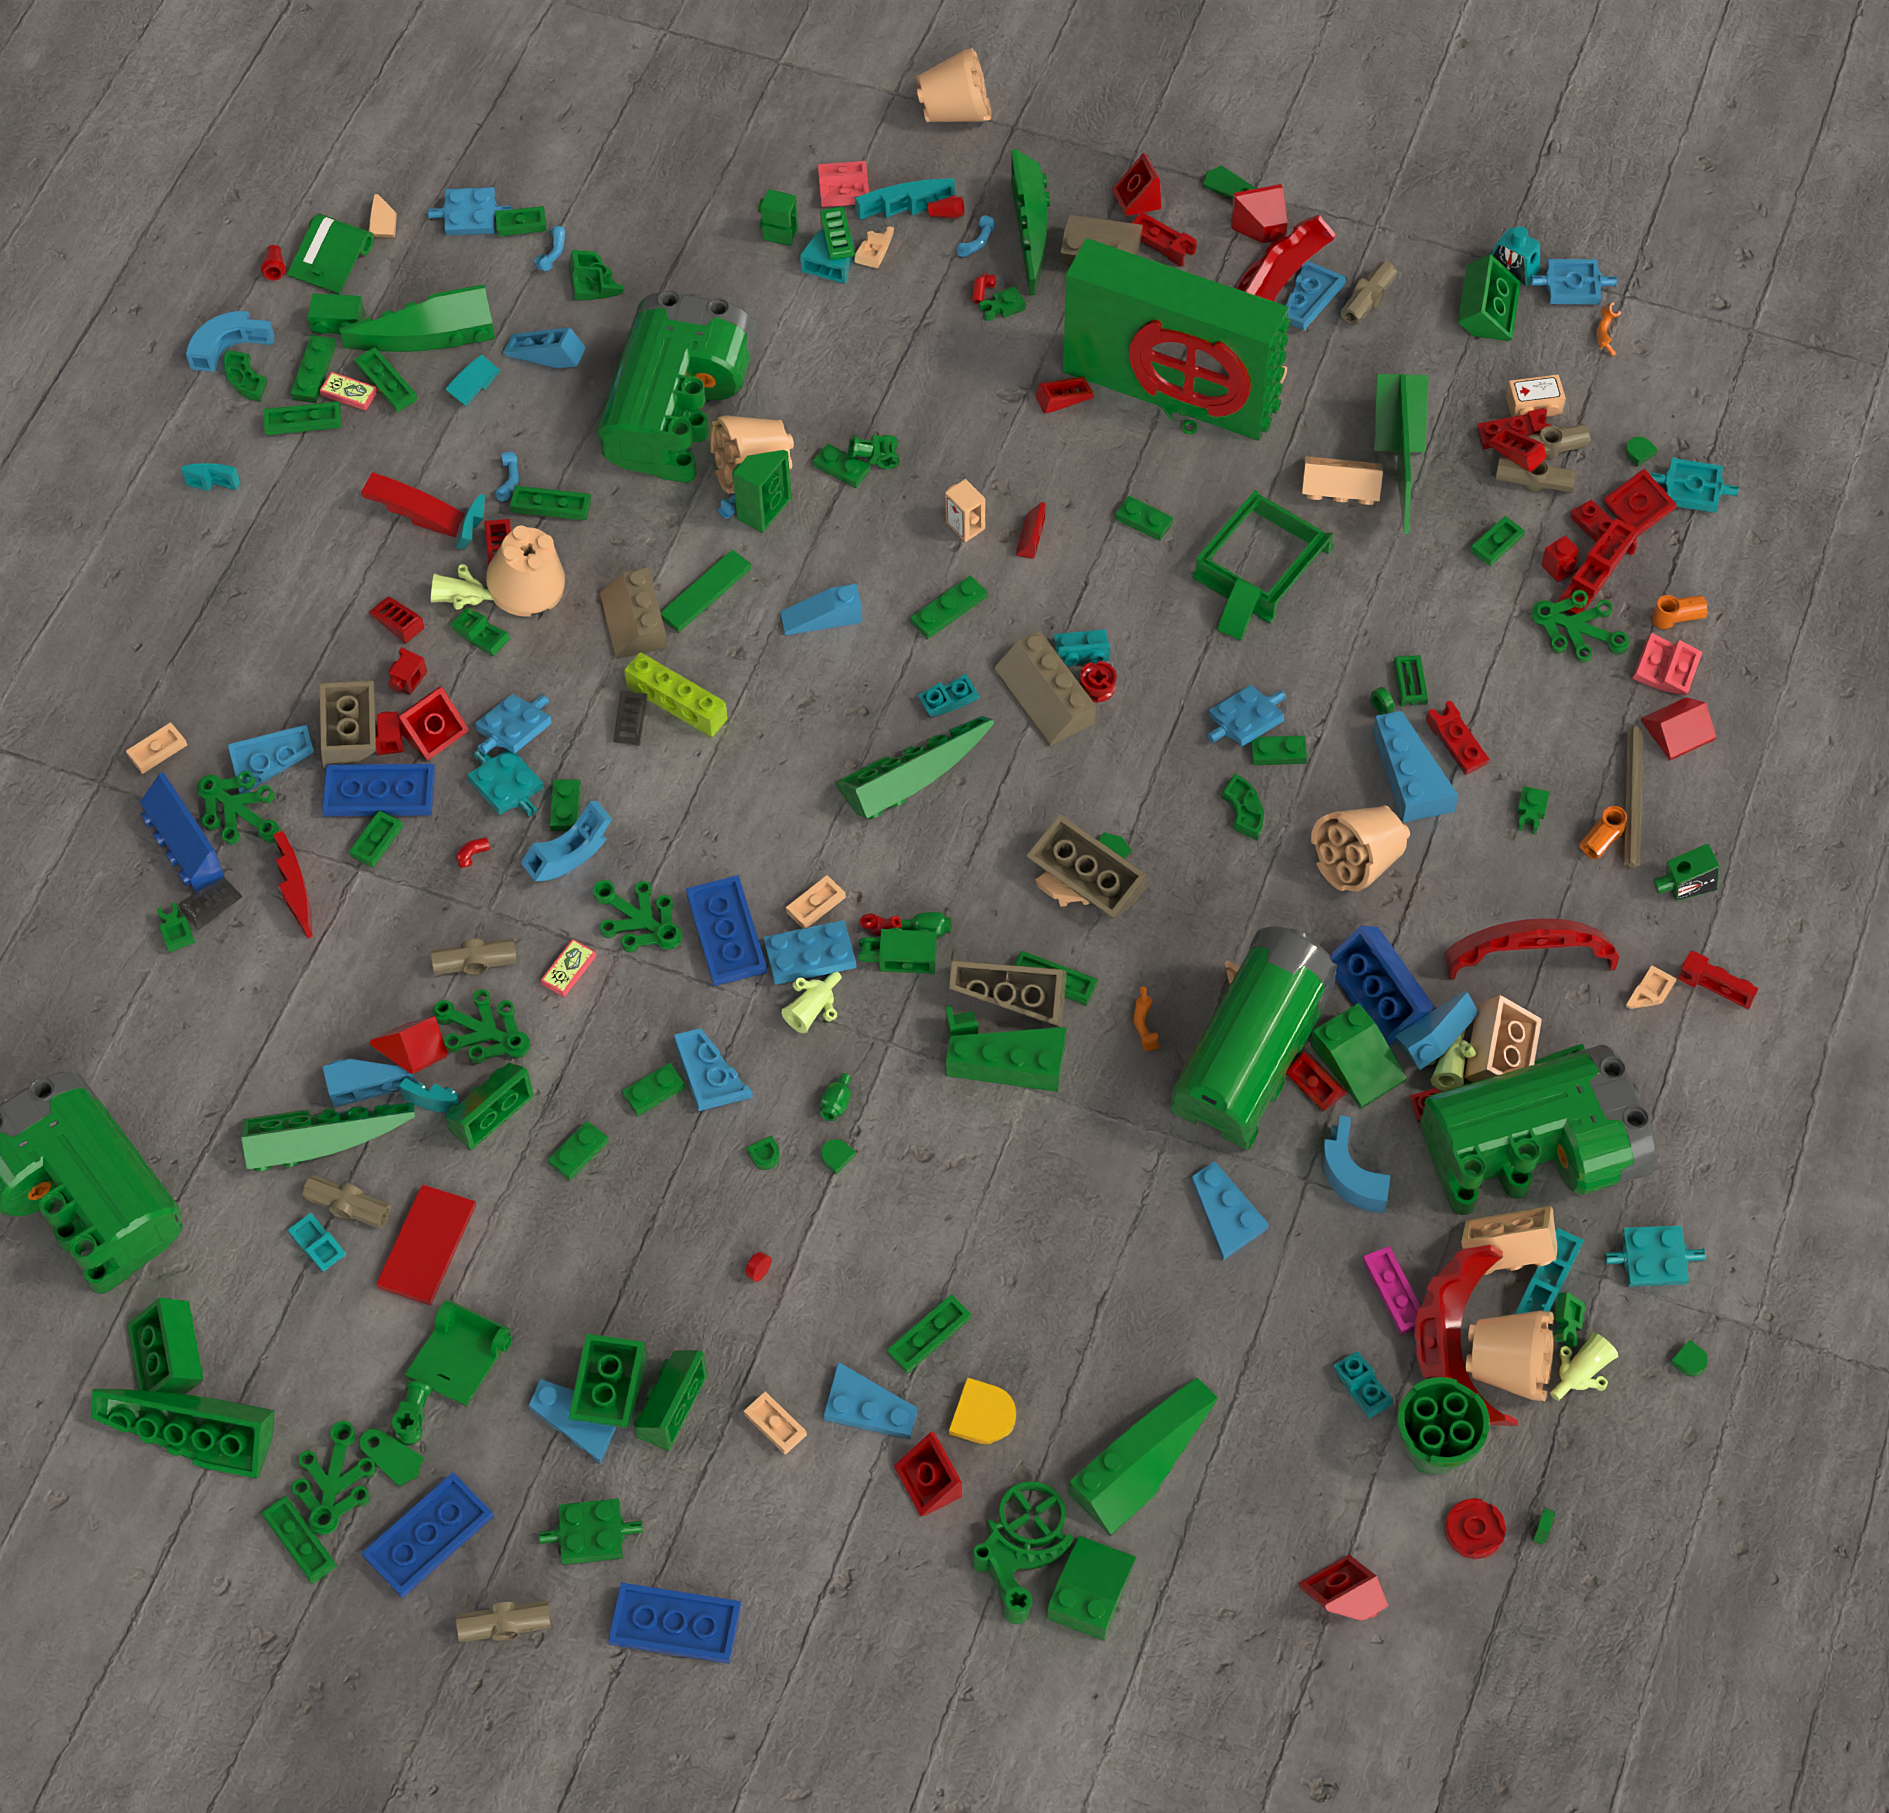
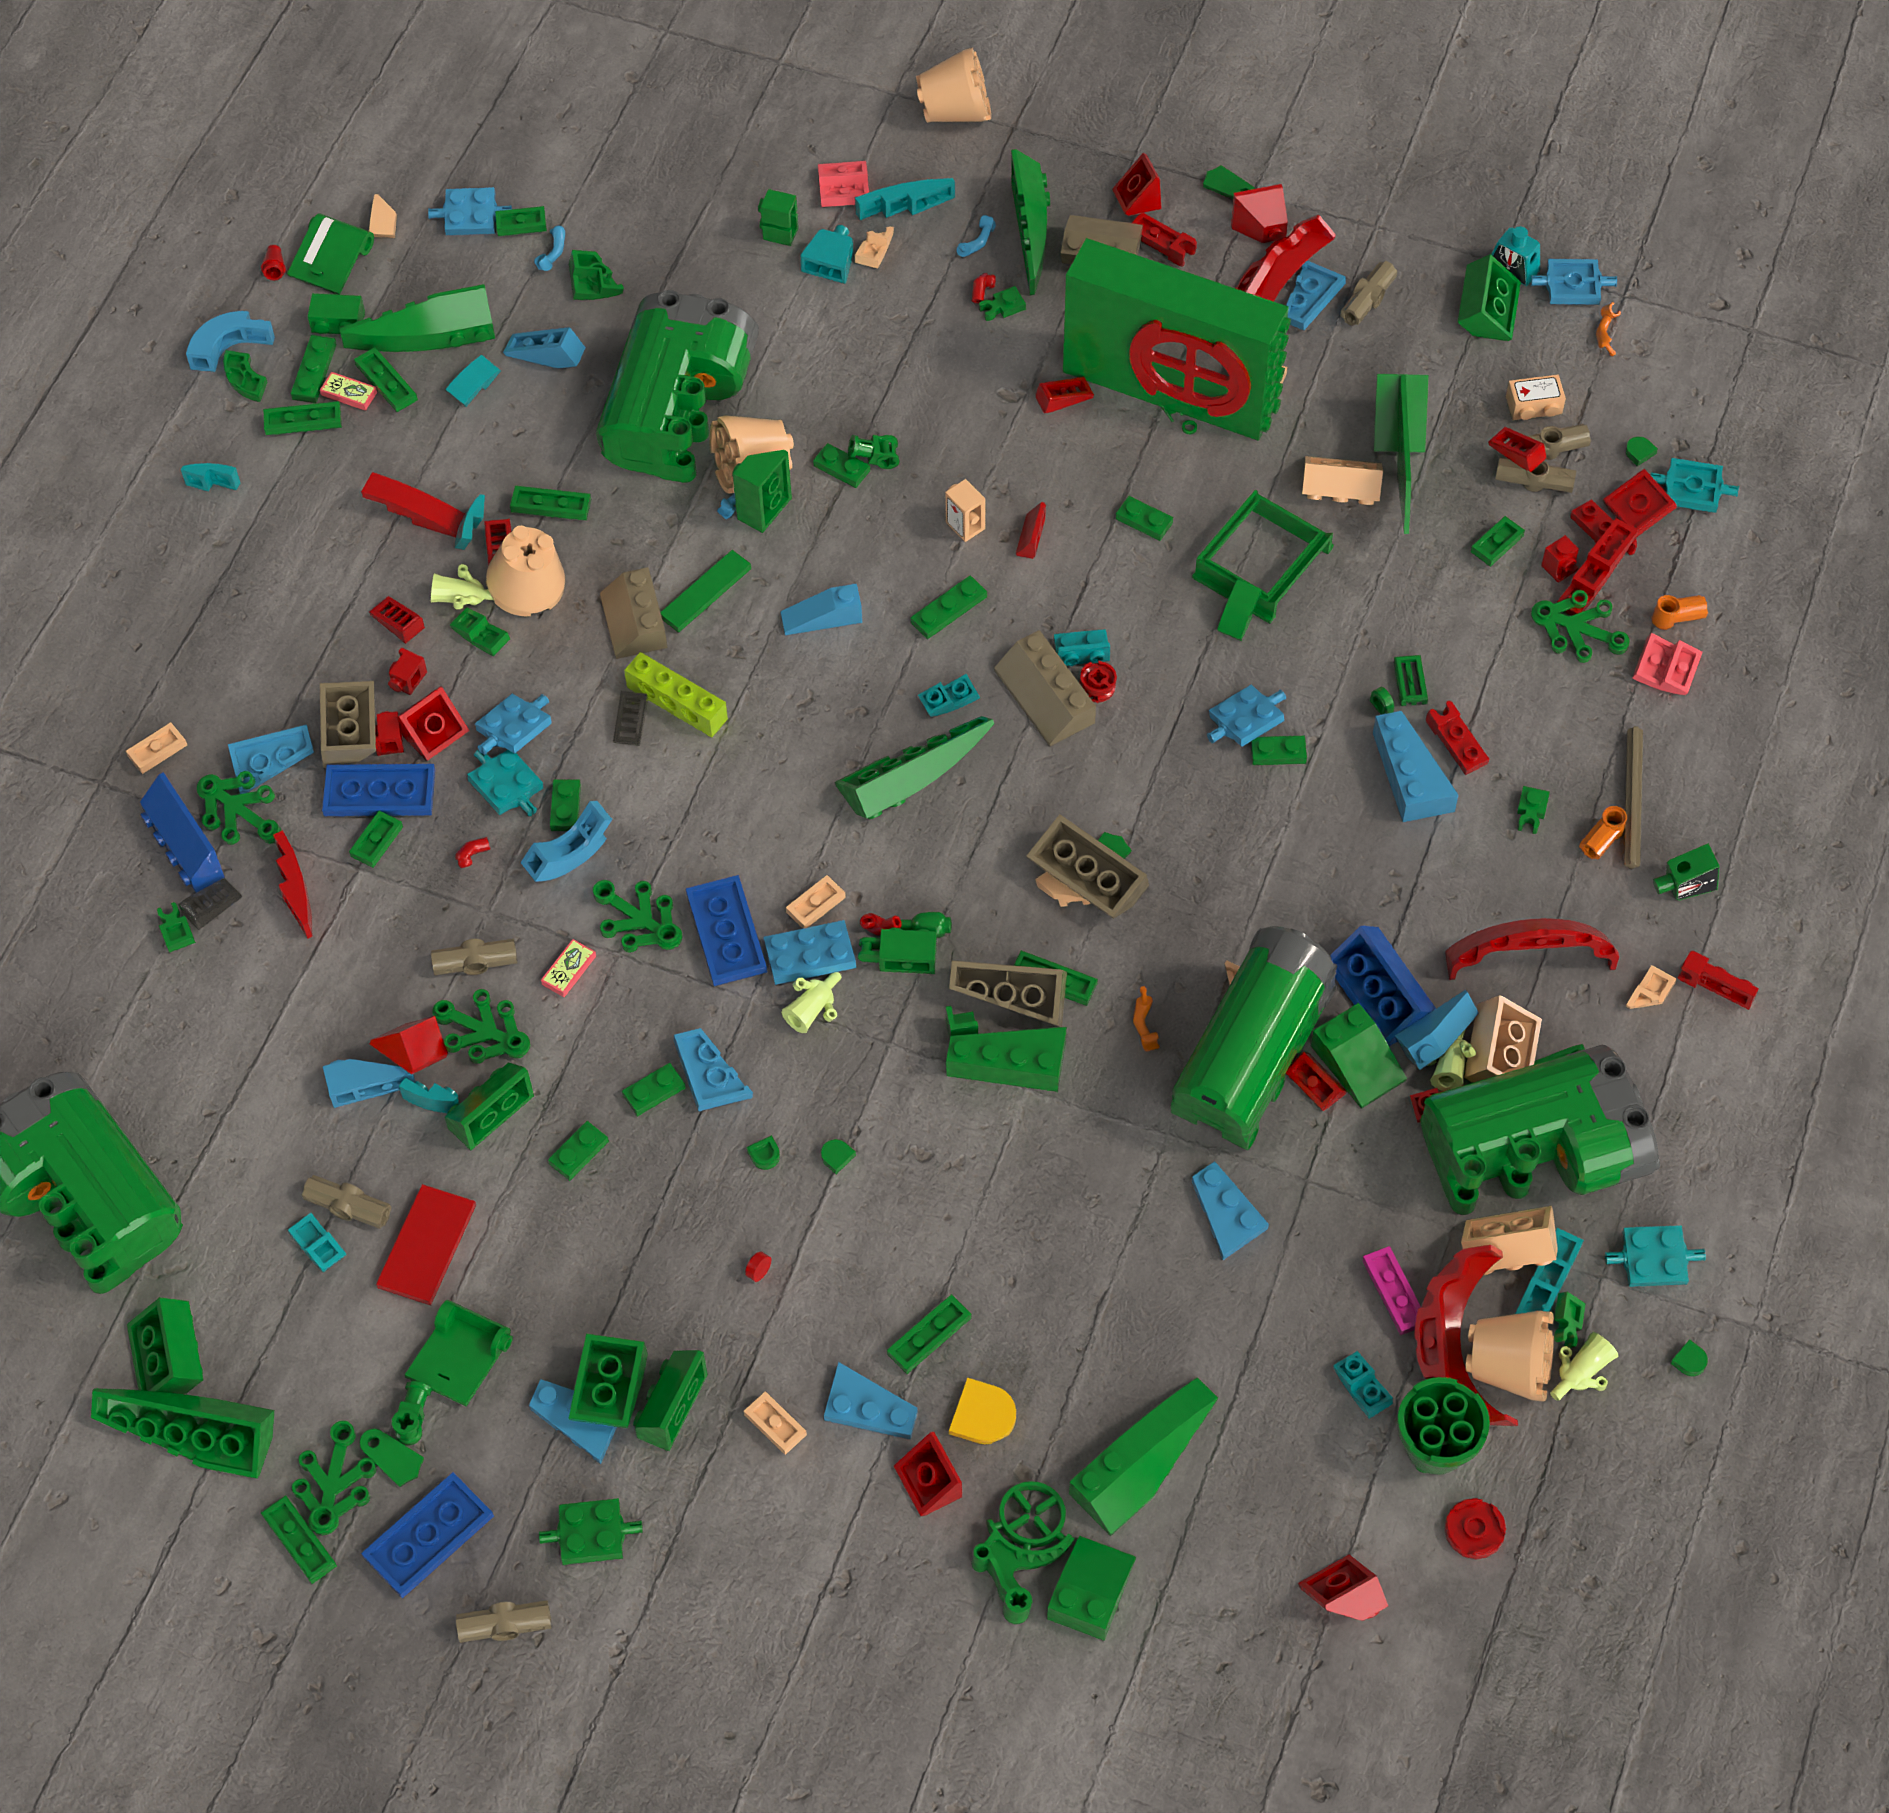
wedge [241,1103,415,1171] -> none
dark azure piece [495,452,519,501] -> none
blue plate [608,1582,742,1664] -> none
green plant [819,1073,851,1121] -> none
green slope [820,207,855,260] -> none
red cone [928,195,965,219] -> none
green tile [1222,773,1264,841] -> none
light nougat cone [1311,805,1410,892] -> none
dark azure arch [1322,1115,1390,1213] -> none
red plate [1477,408,1552,450] -> none
green tile [1533,1507,1555,1545] -> none
slope [1641,697,1716,761] -> none

